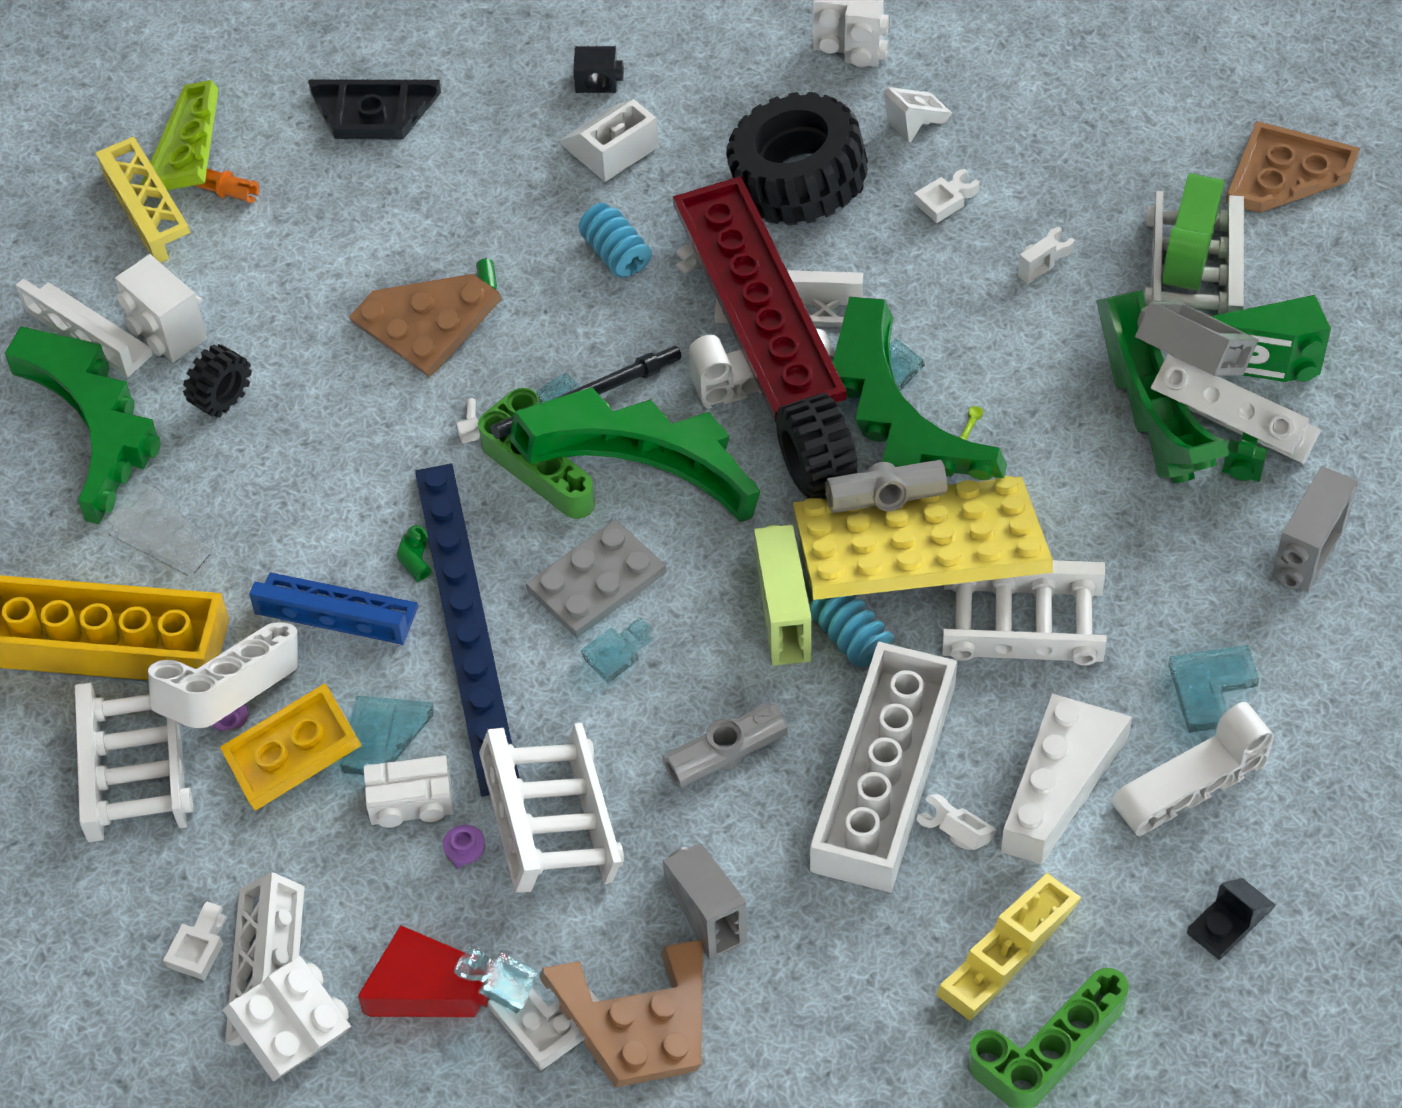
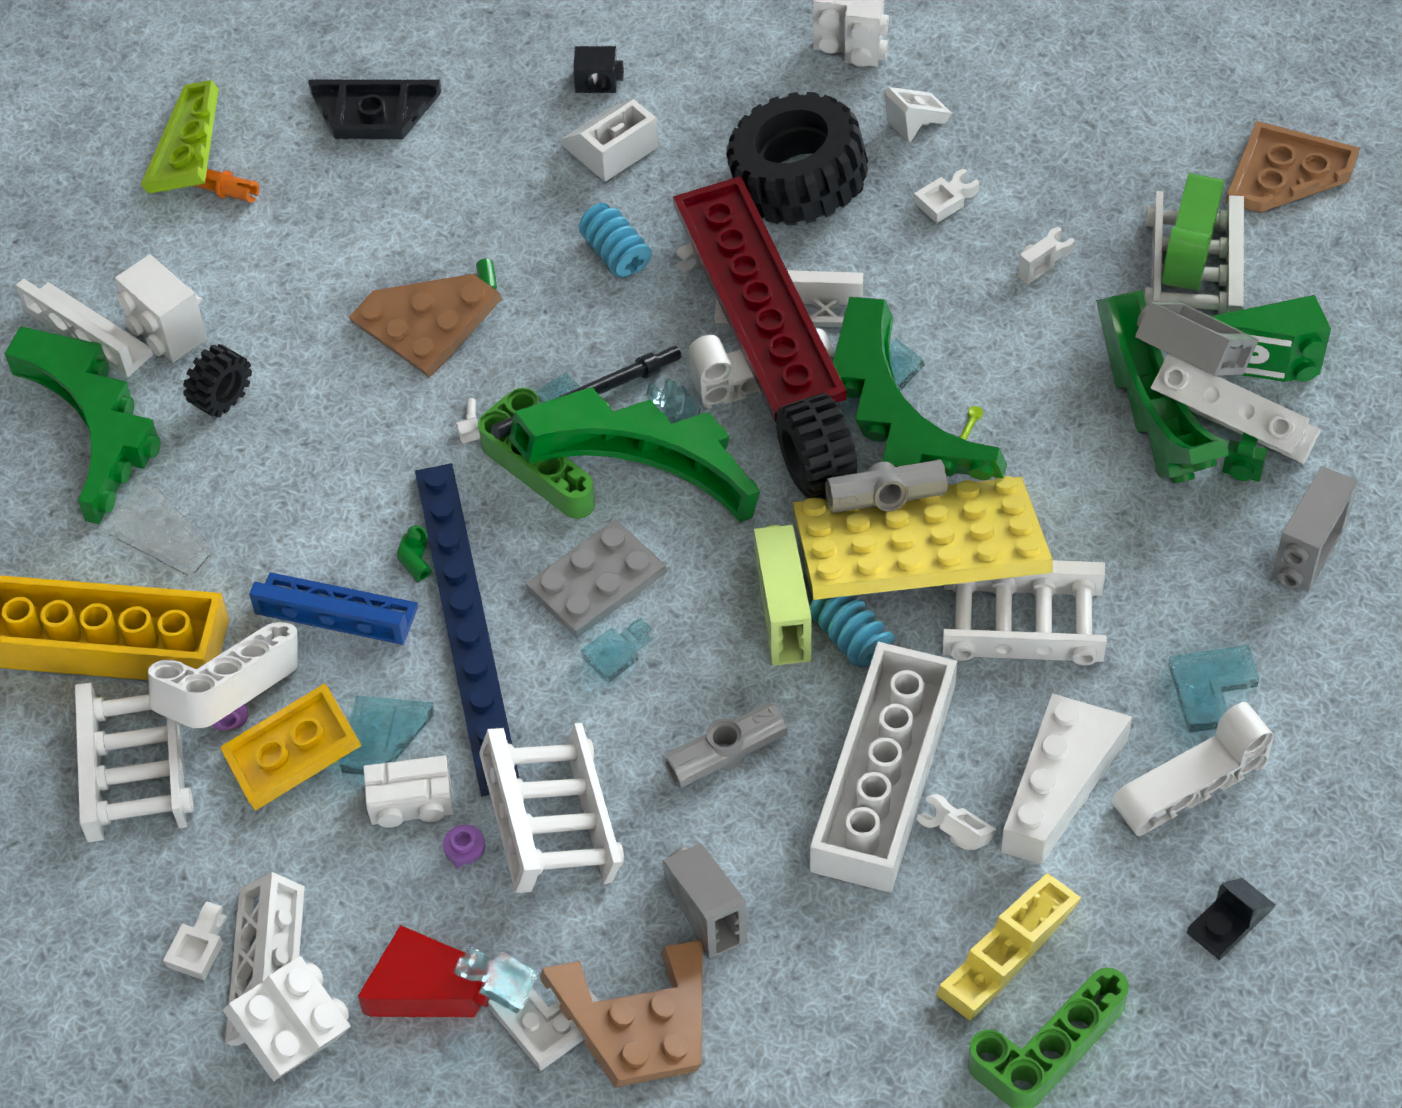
light yellow fence [95,136,191,263] -> none
none -> clear light blue plate [646,378,701,424]

